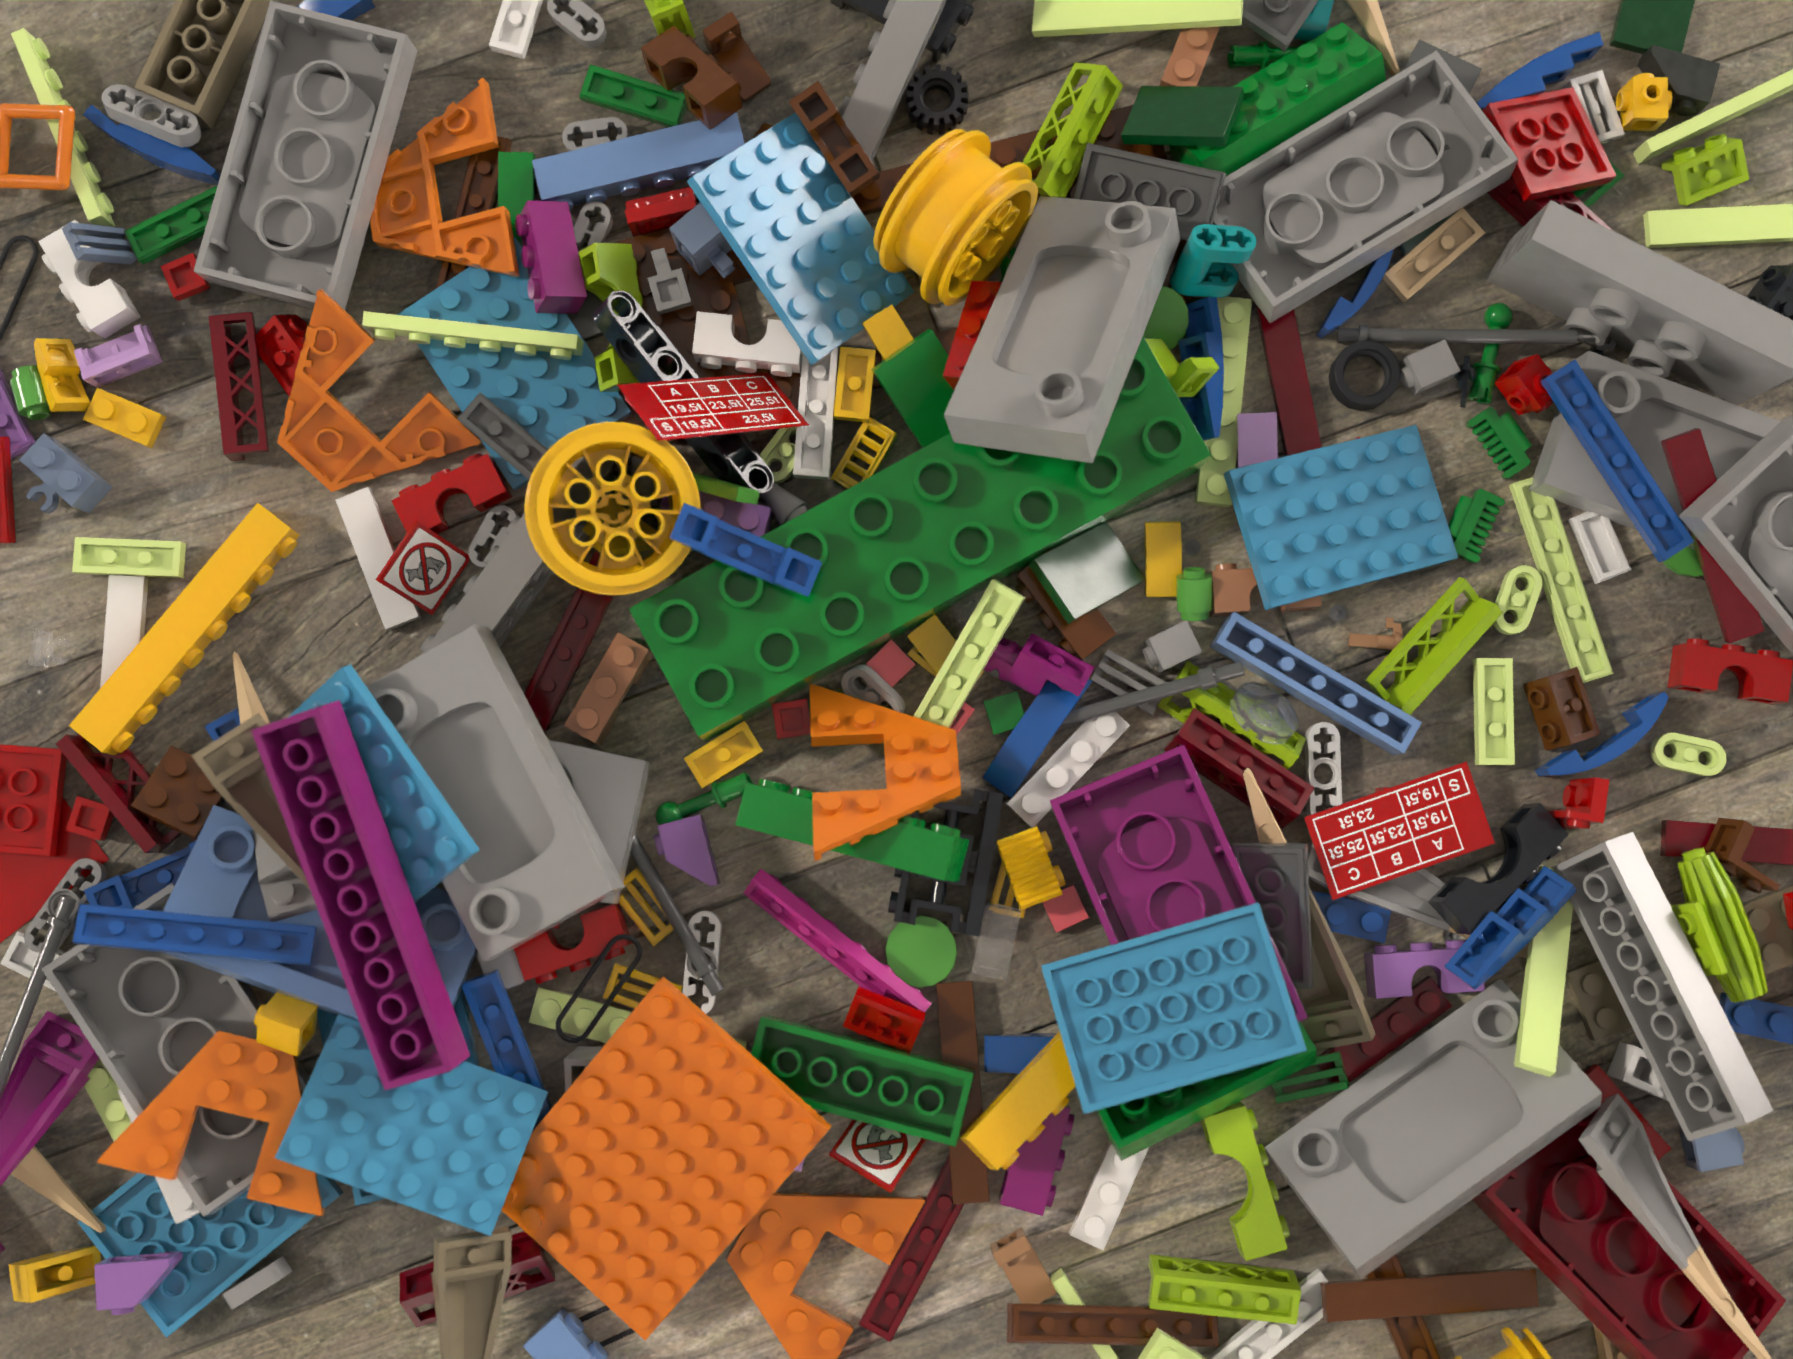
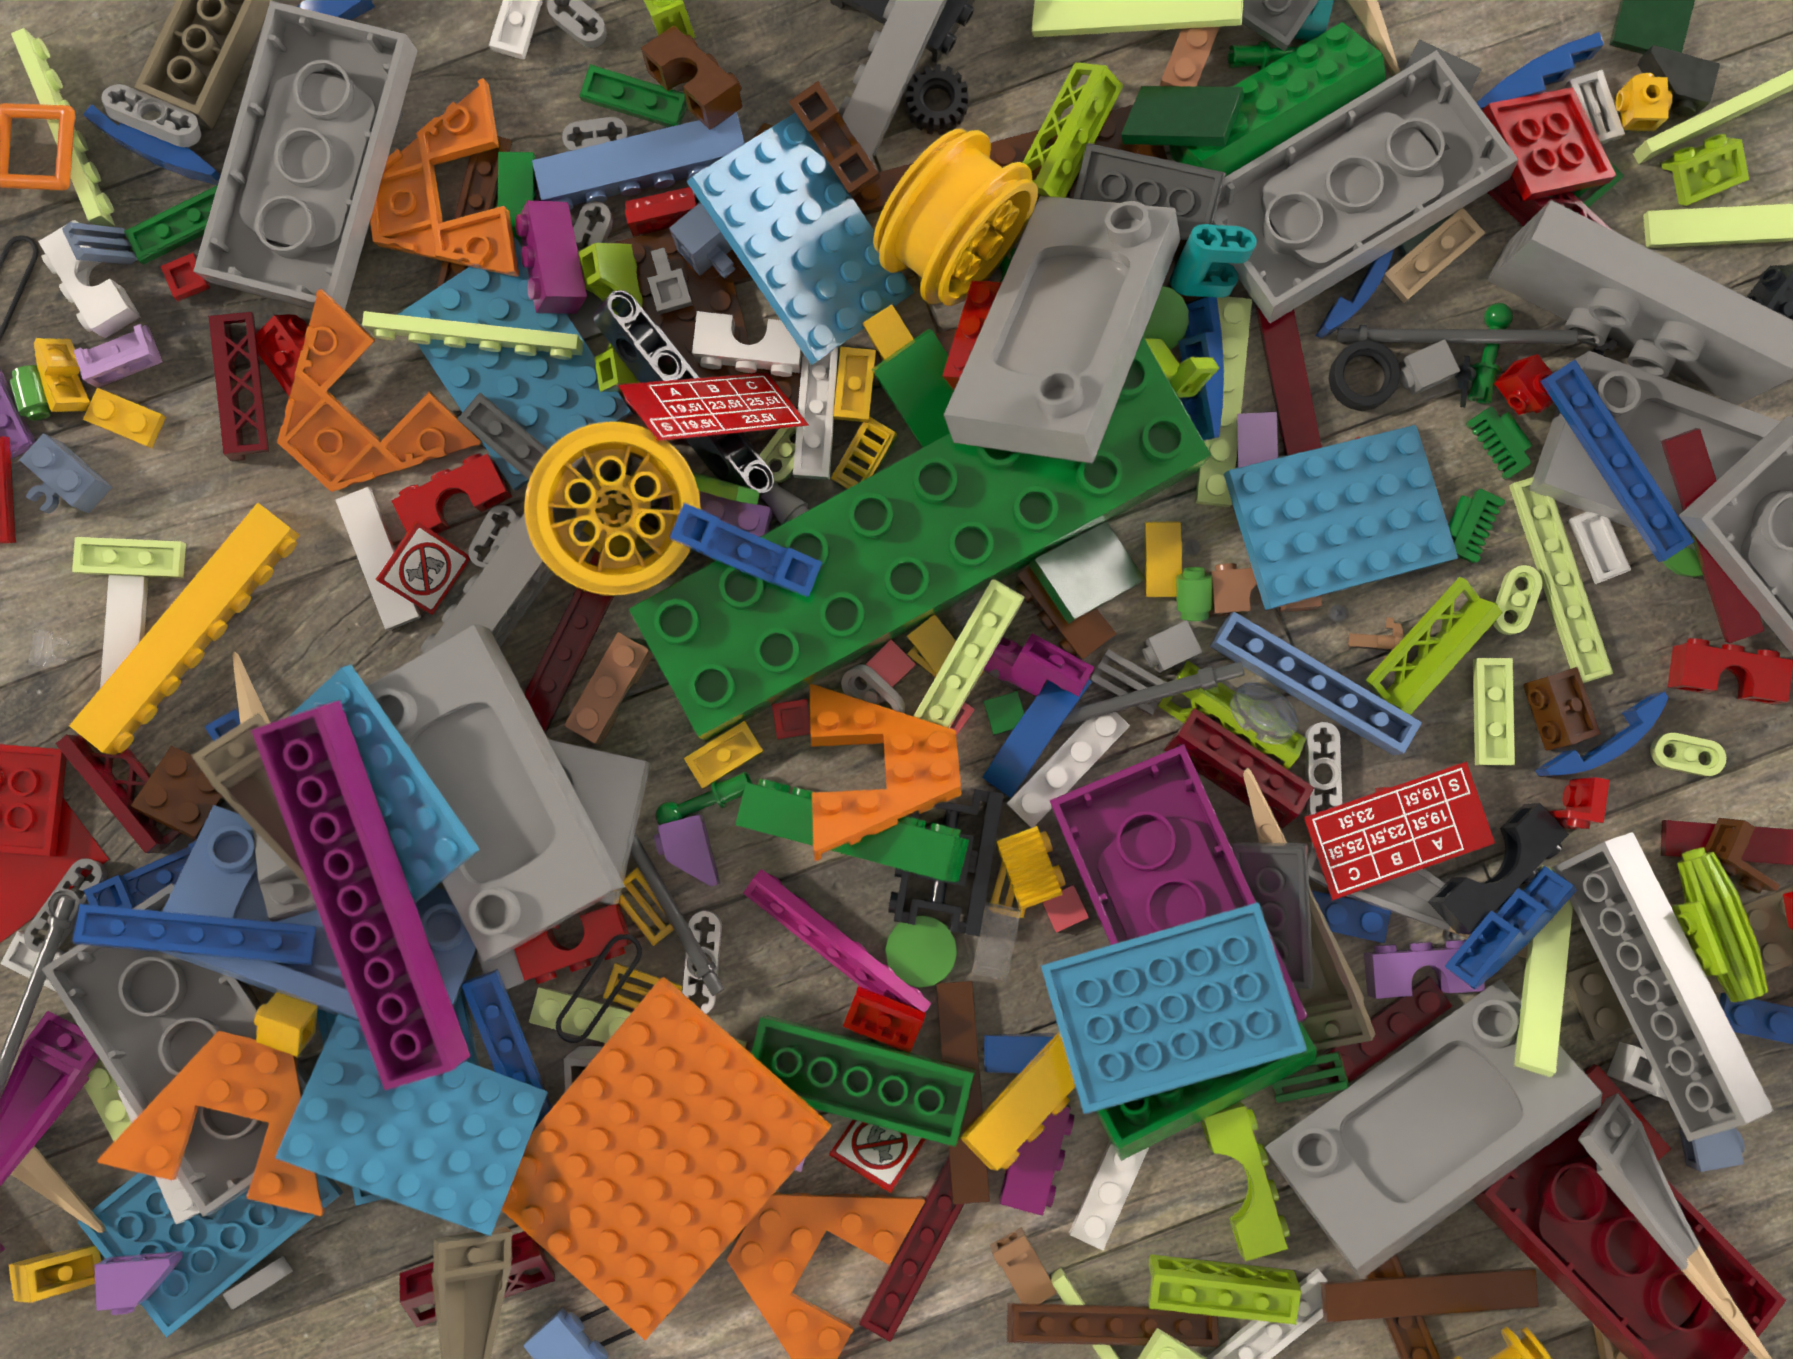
red plate [66,796,114,841] -> none
reddish brown bracket [702,11,771,102] -> none

